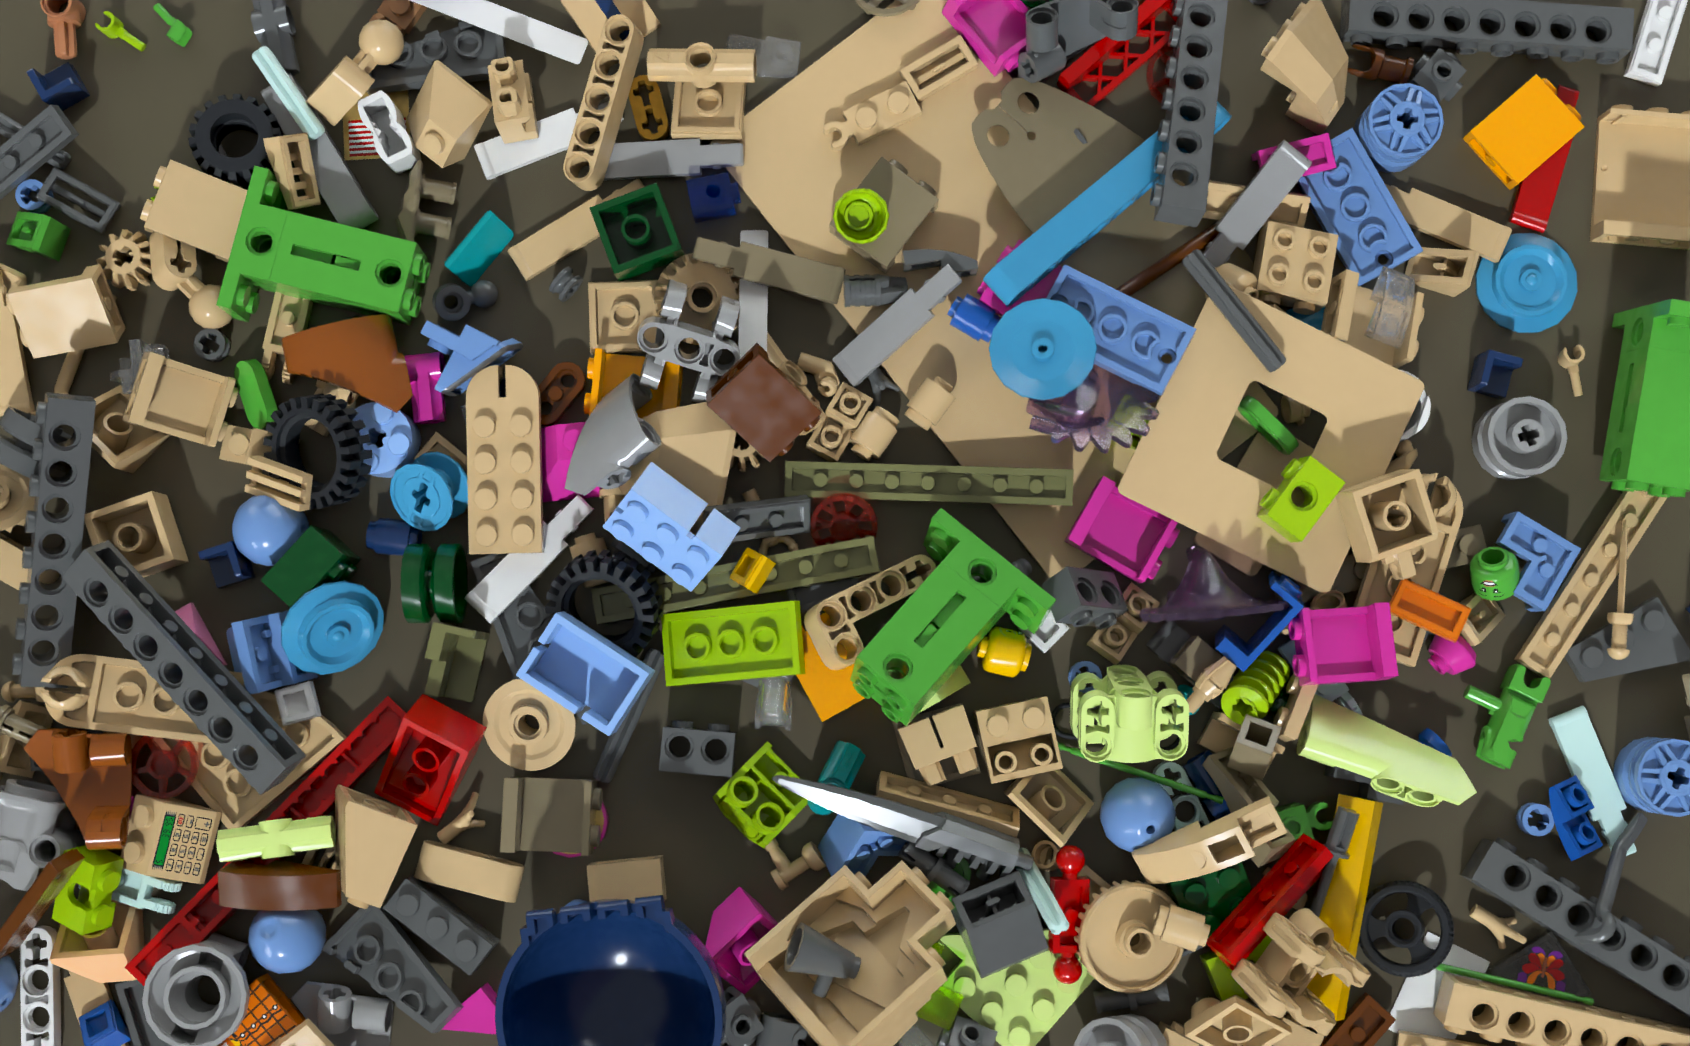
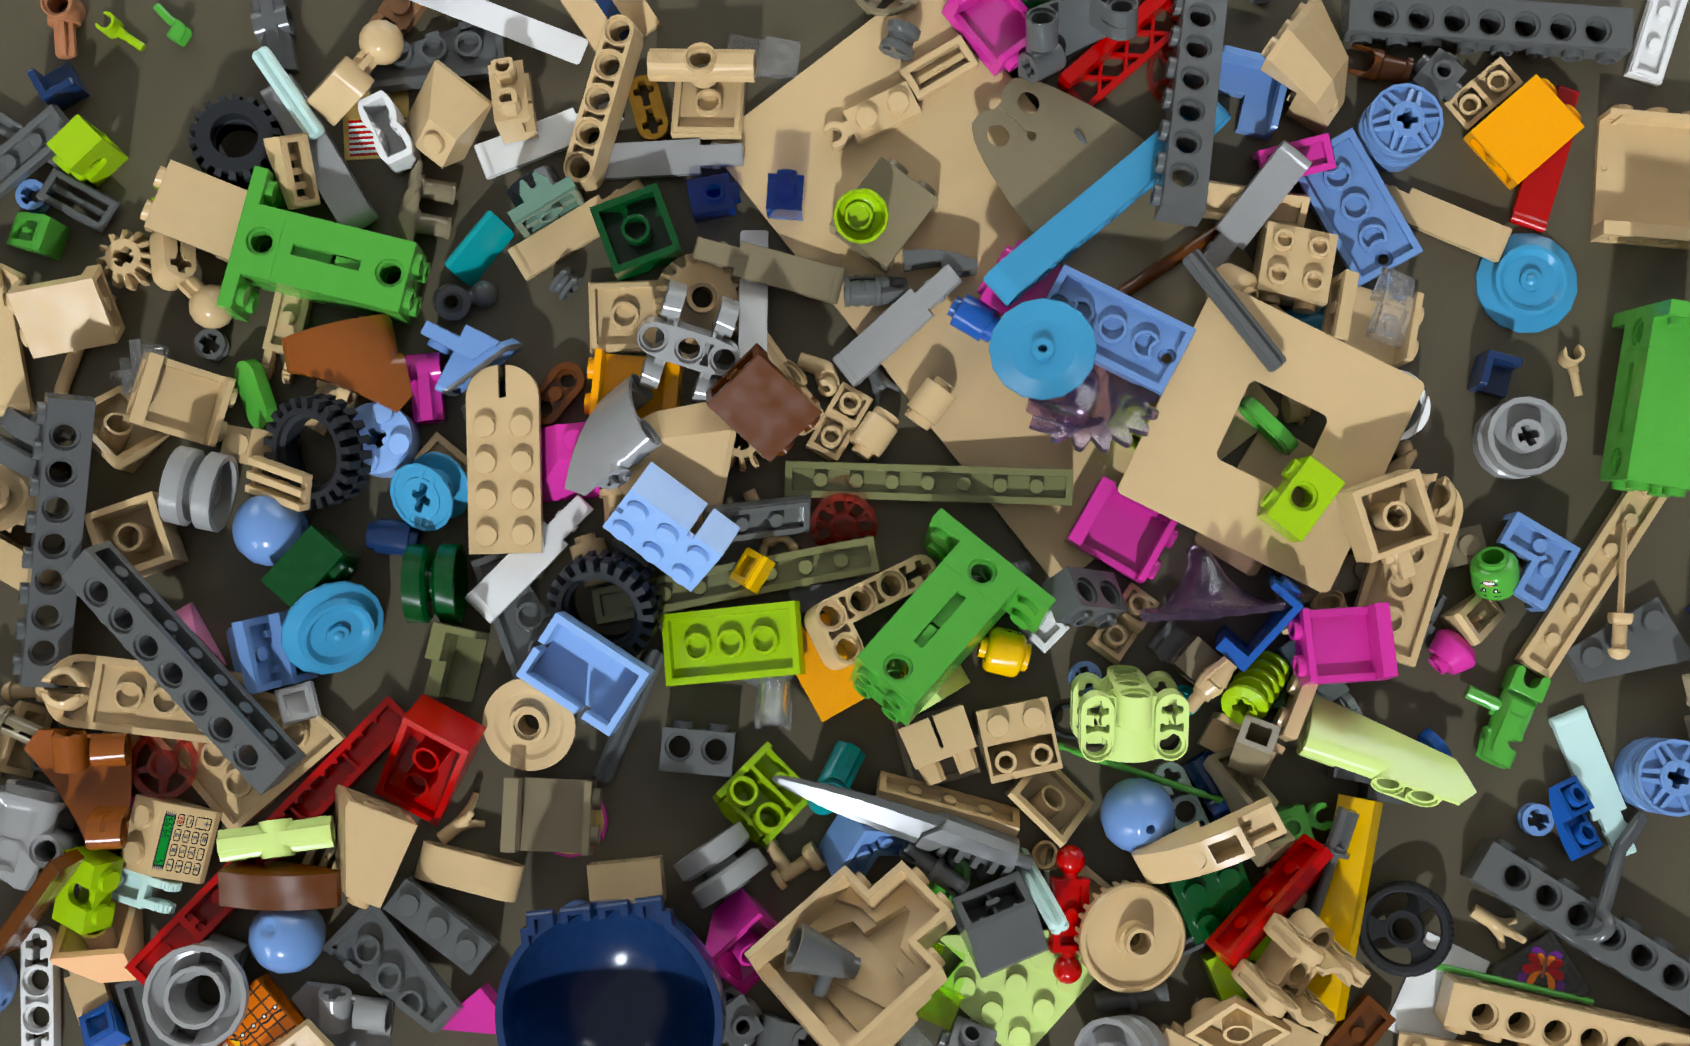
dark blue panel [198,541,255,589] -> none
tan brick [1152,904,1211,952] -> none
orange tile [1389,579,1472,643] -> none
tan slope [1403,247,1480,297] -> none
none -> lime brick [46,114,129,187]
none -> light grey wheel [158,445,239,533]
none -> sand green piece [507,165,585,239]
none -> light grey wheel [673,821,768,909]
none -> clear blue brick [766,169,805,221]
none -> dark grey wheel [879,19,921,61]
none -> medium blue panel [1218,45,1287,141]
none -> tan slope [1444,56,1524,130]

